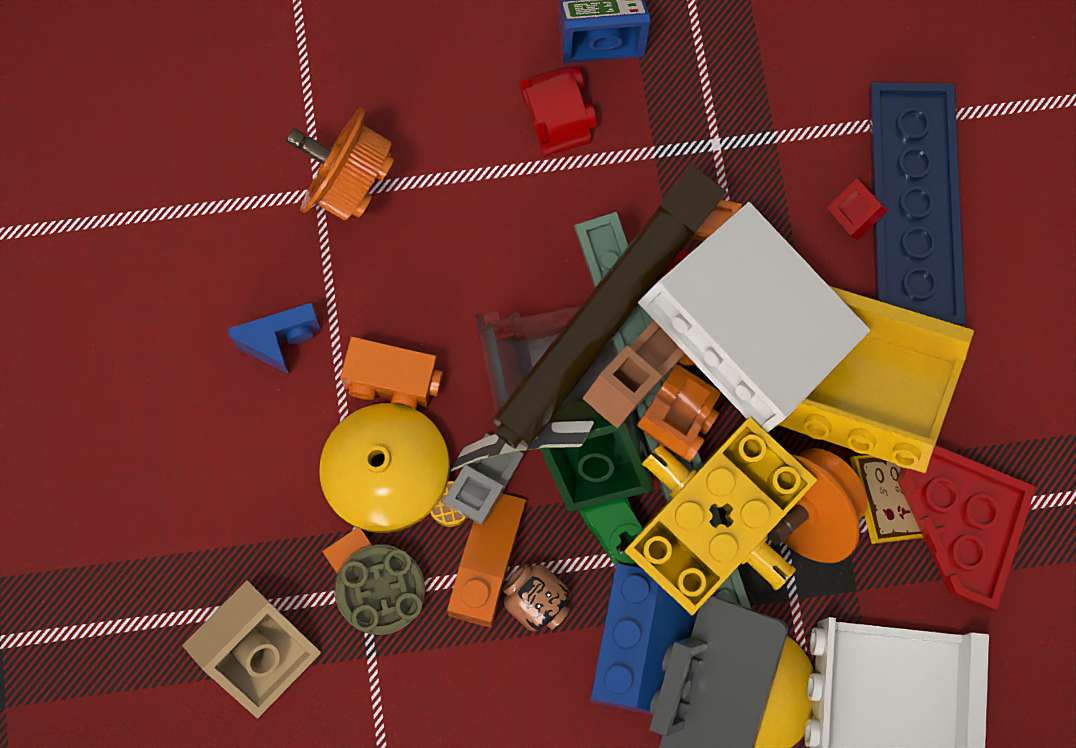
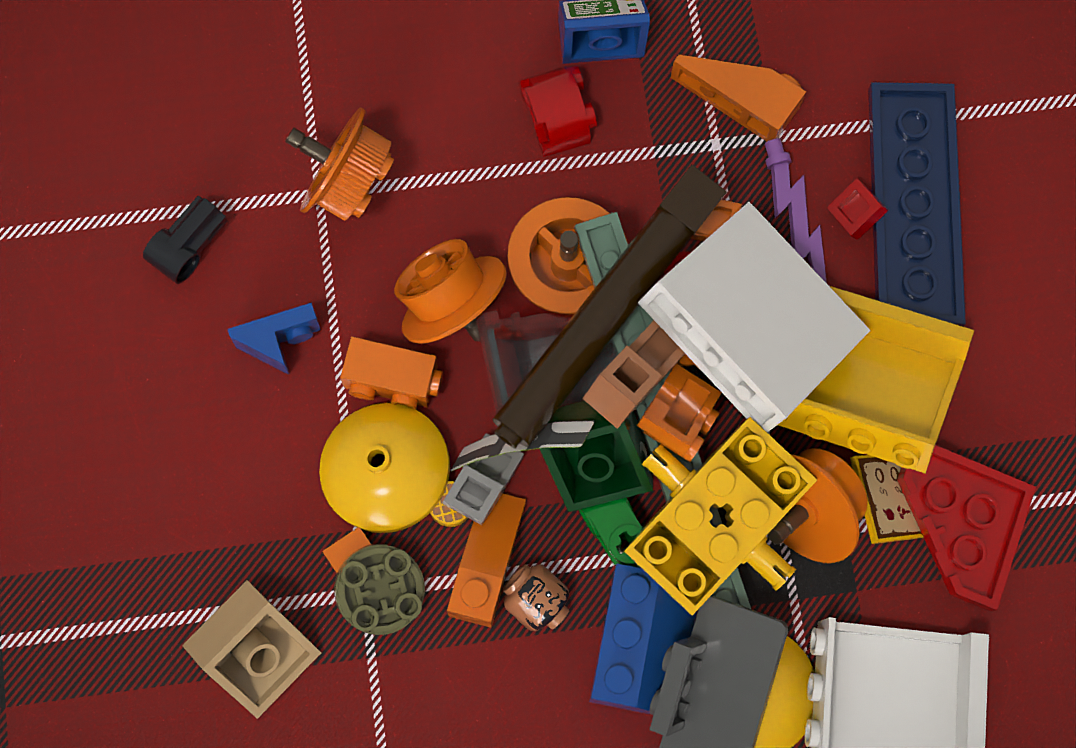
none -> black piece [143,196,228,284]
none -> orange piece [394,239,506,343]
none -> orange piece [508,197,627,314]
none -> orange slope [670,54,806,142]
none -> medium lavender piece [765,138,827,283]

